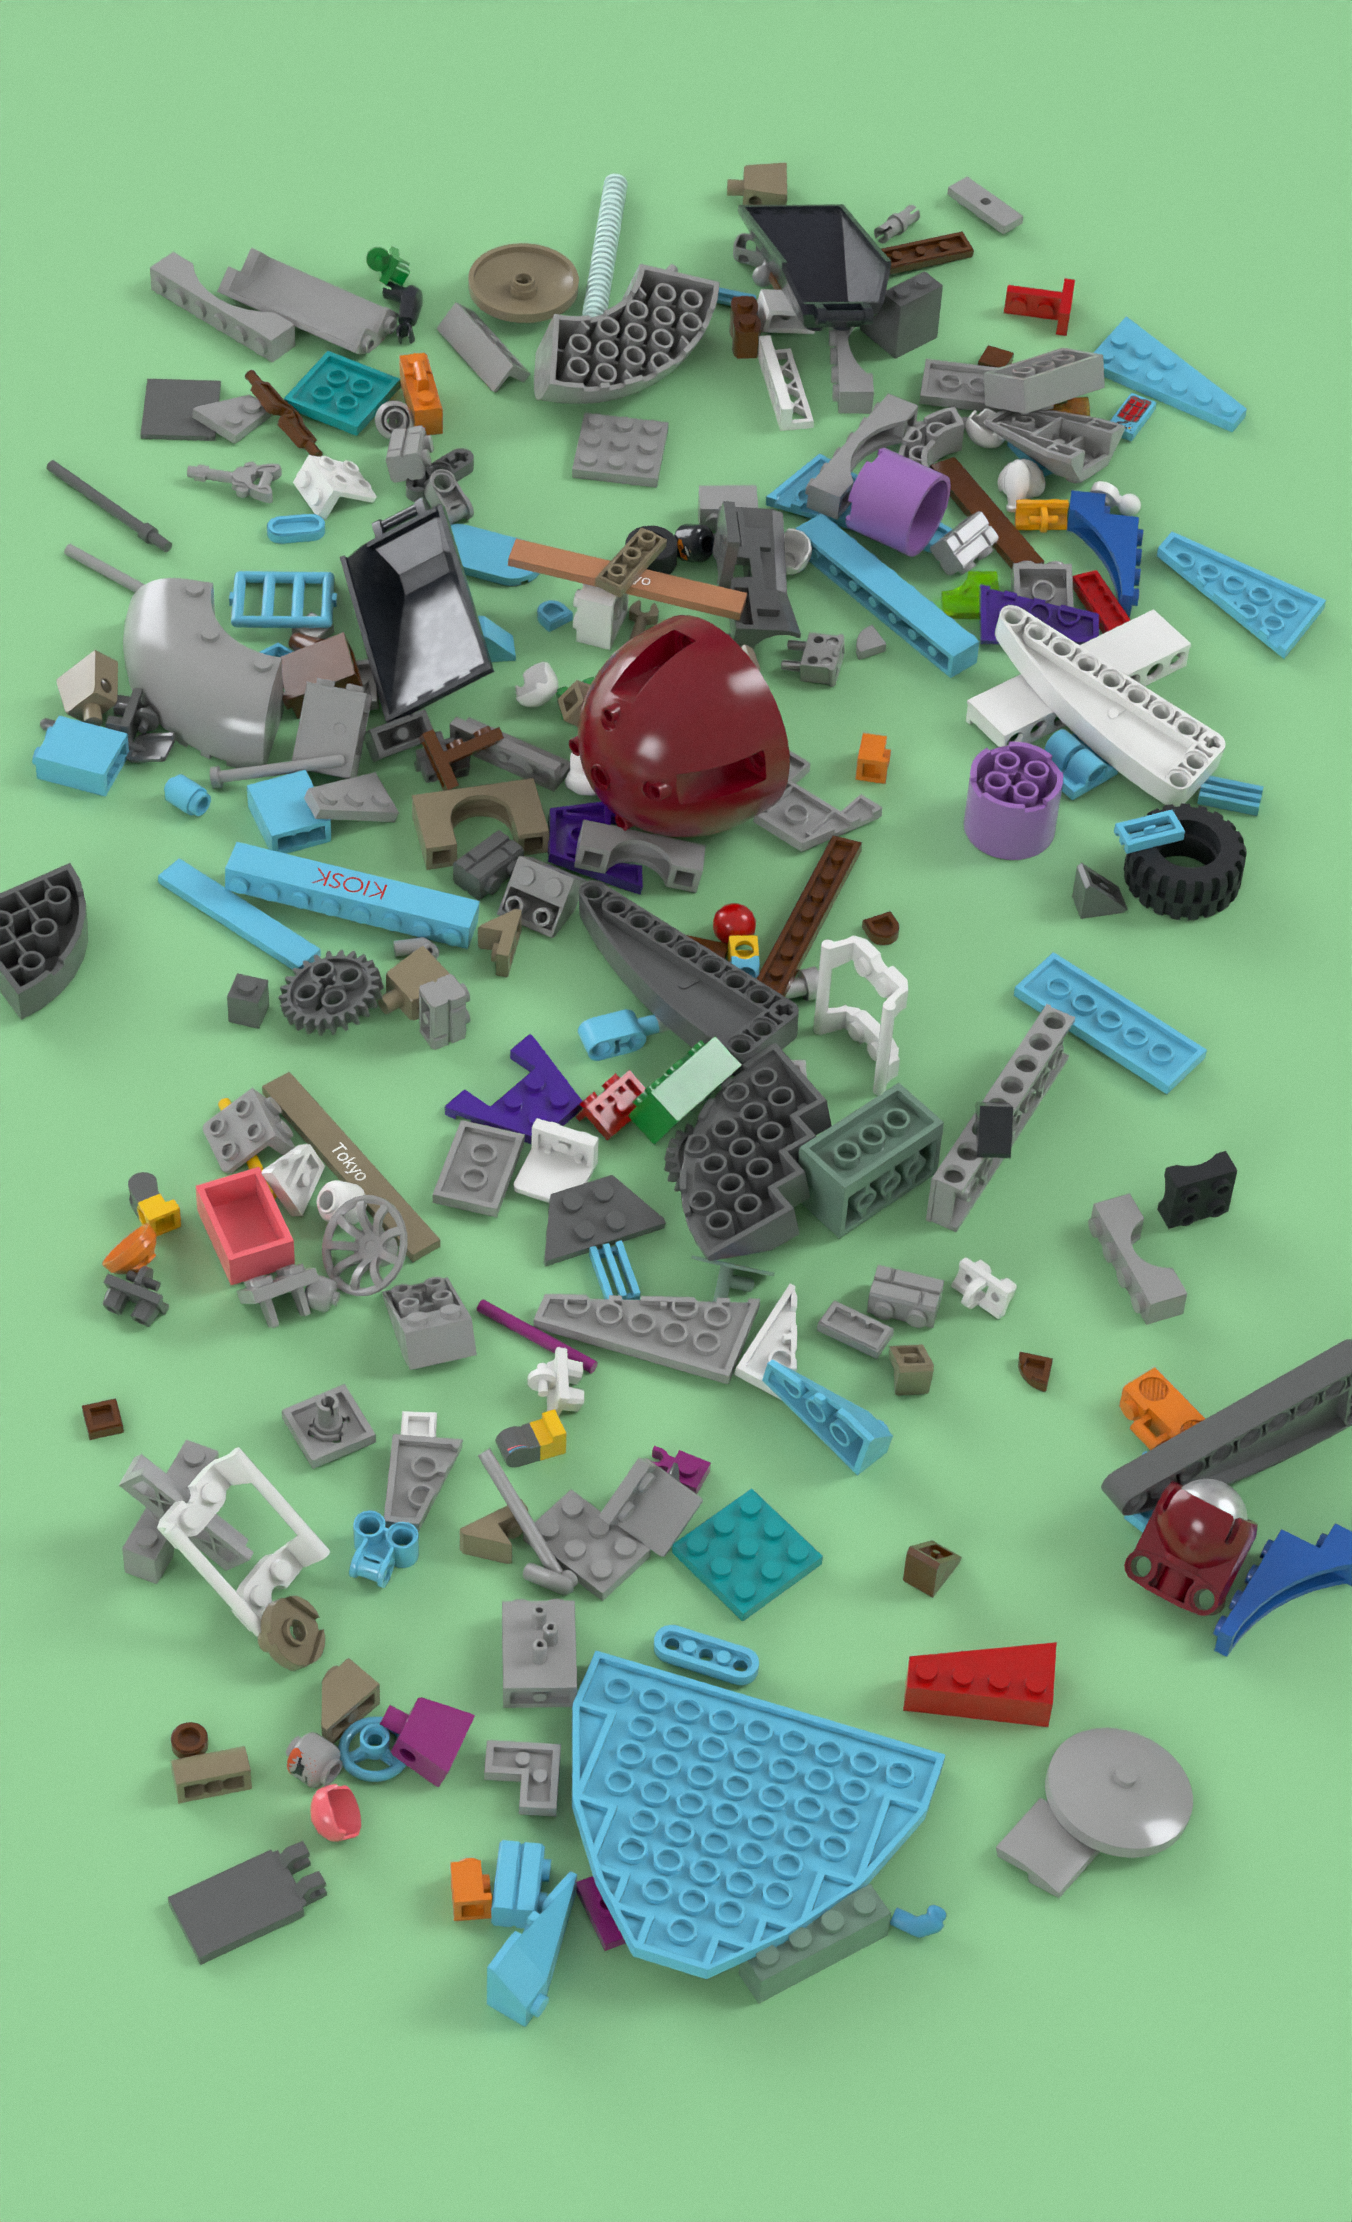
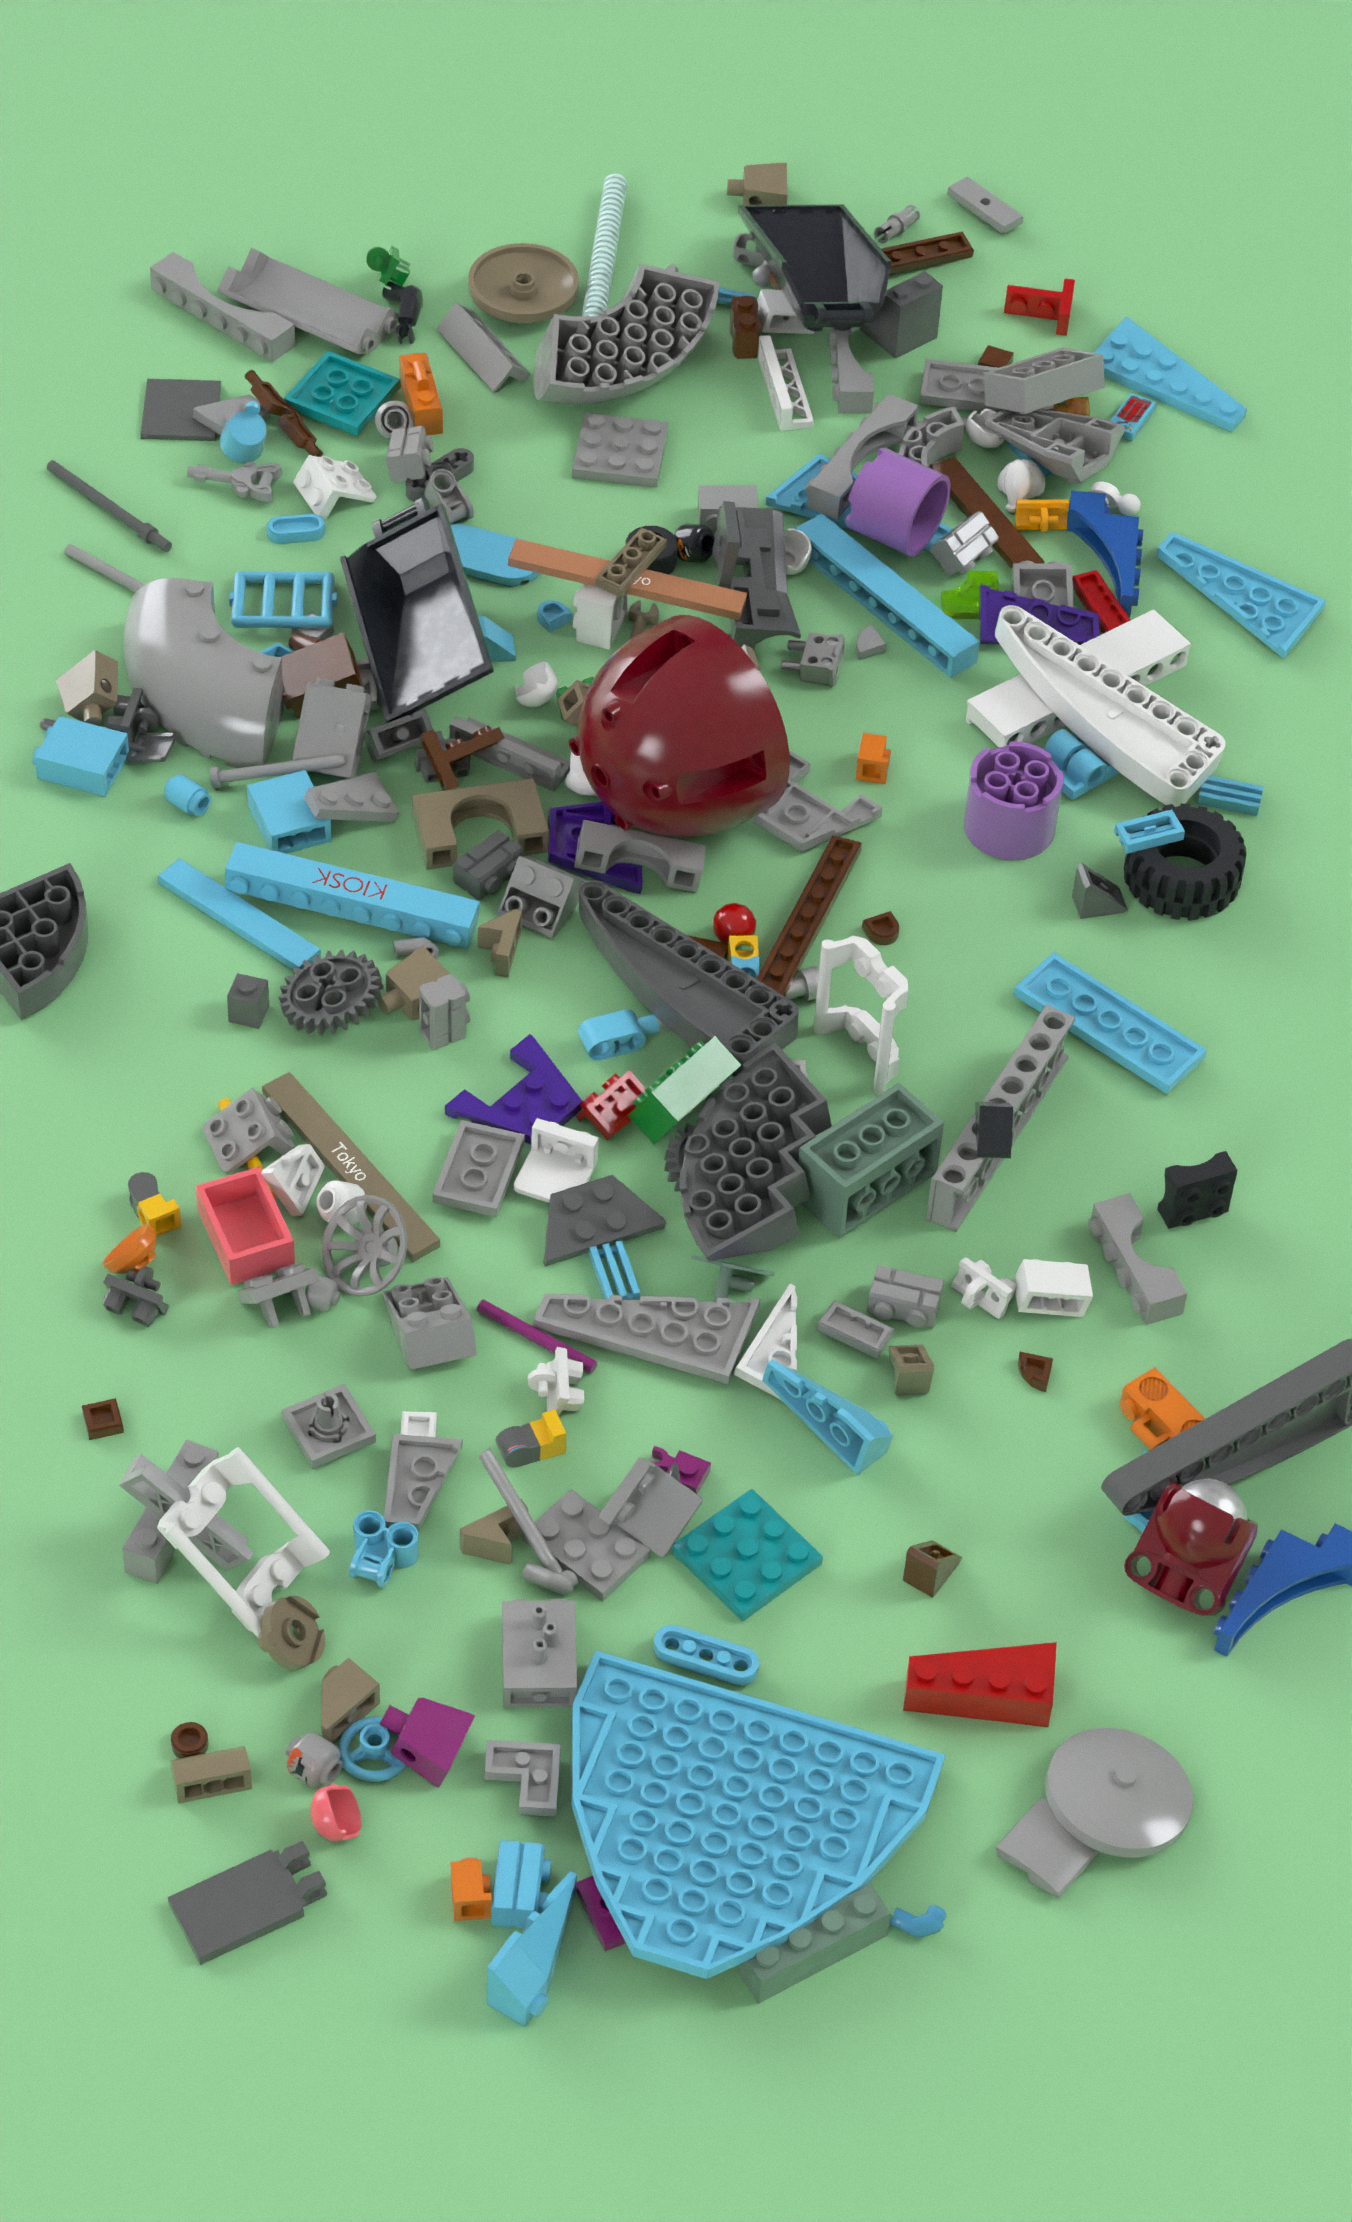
none -> medium azure hat [220,401,266,464]
none -> white brick [1013,1259,1093,1317]

